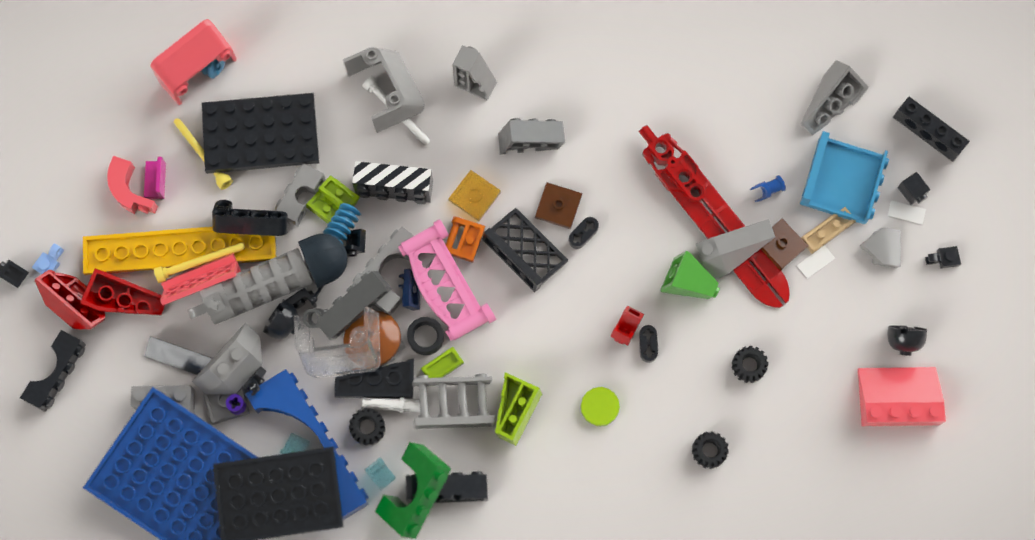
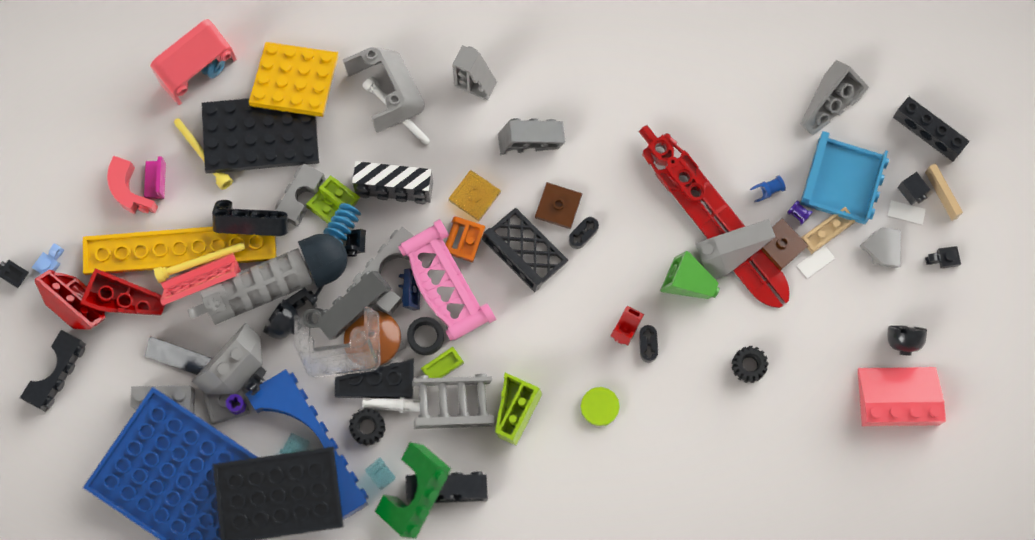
black tyre [692,431,729,469] -> none
none -> yellow plate [249,42,338,117]
none -> dark purple bush [787,200,812,225]
none -> tan tile [925,164,963,221]

